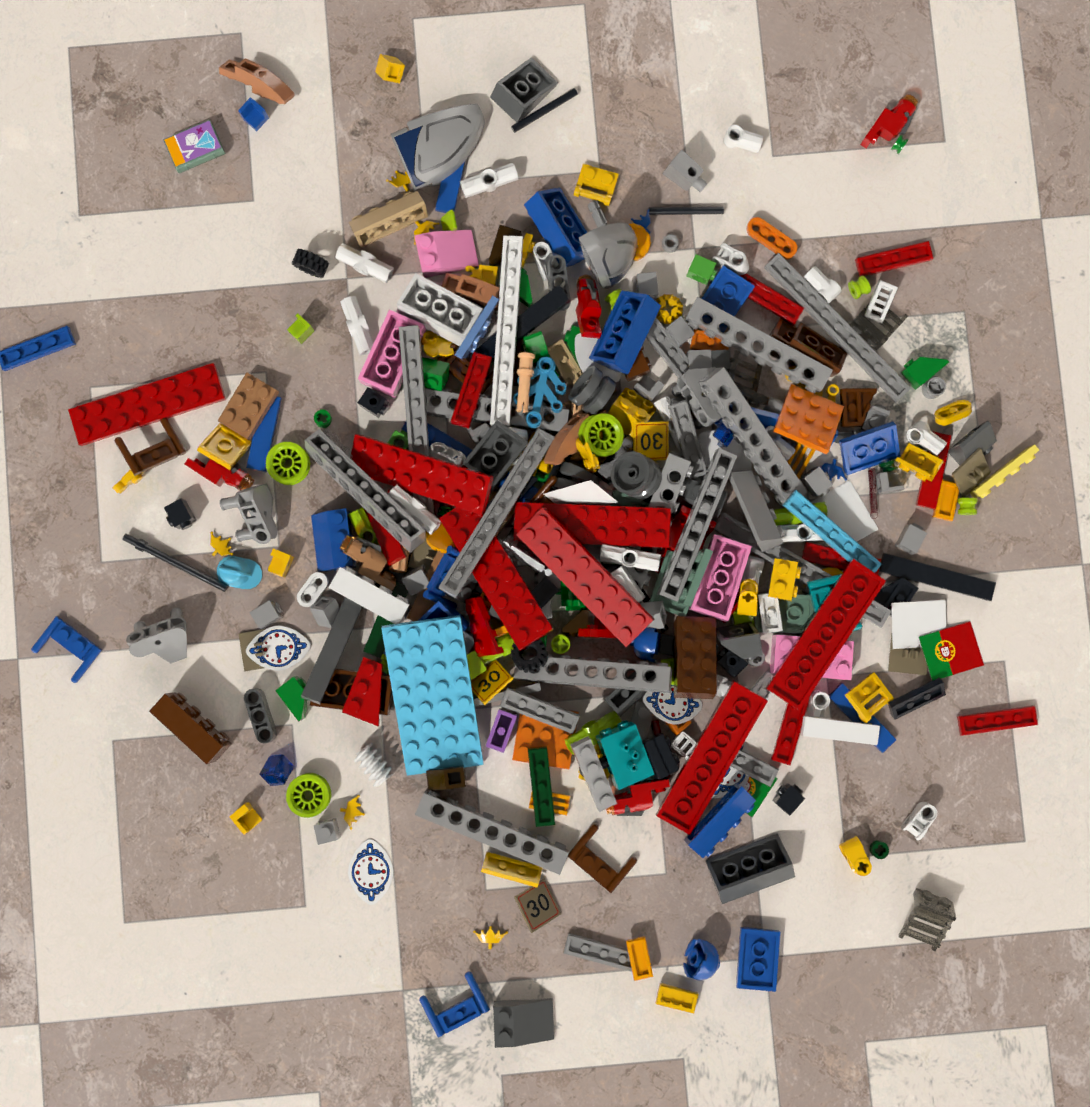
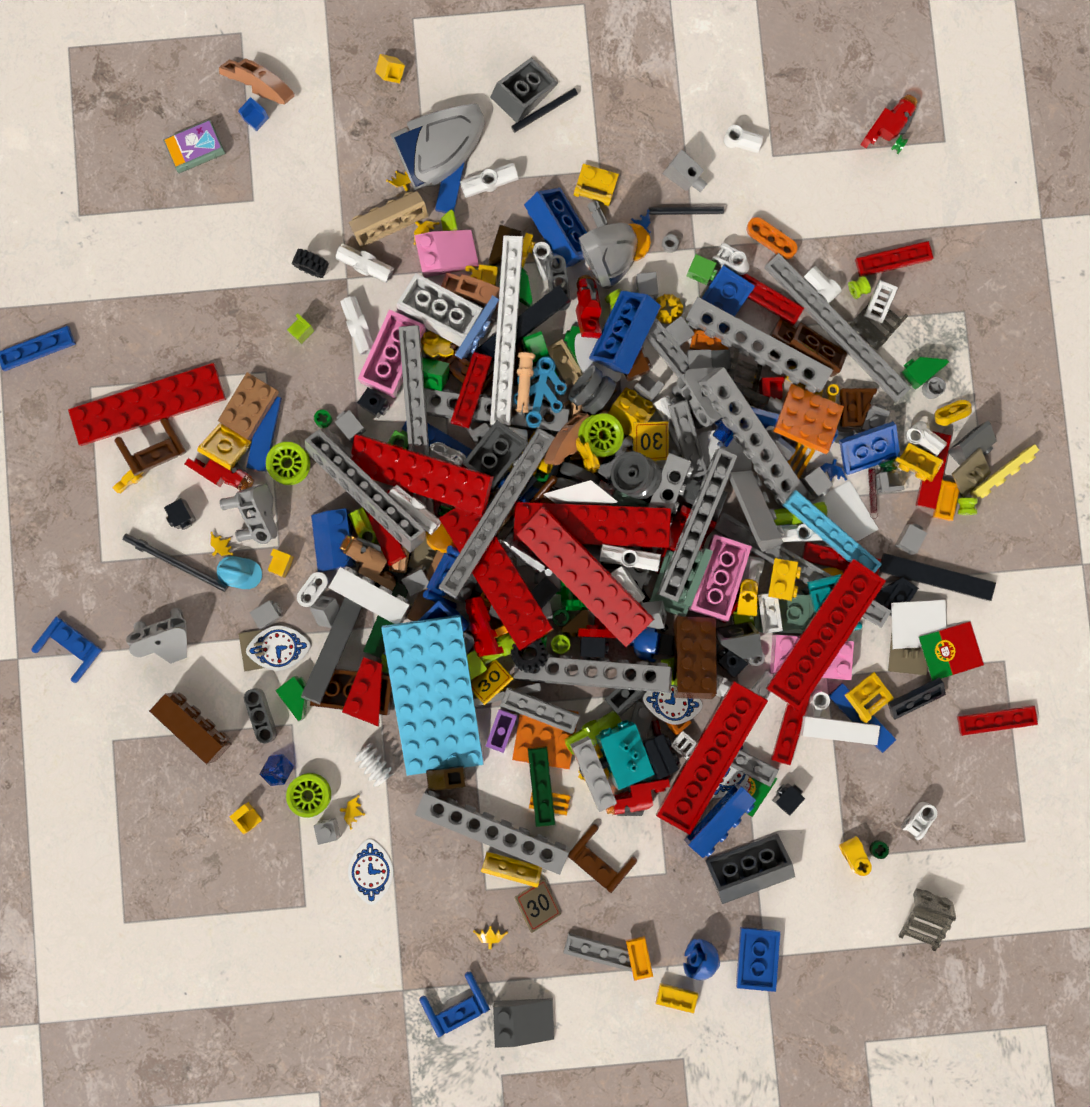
none -> light grey brick [335,410,366,443]
none -> dark green bush [552,609,569,627]
none -> black brick [580,637,609,658]
none -> red panel [759,377,785,400]

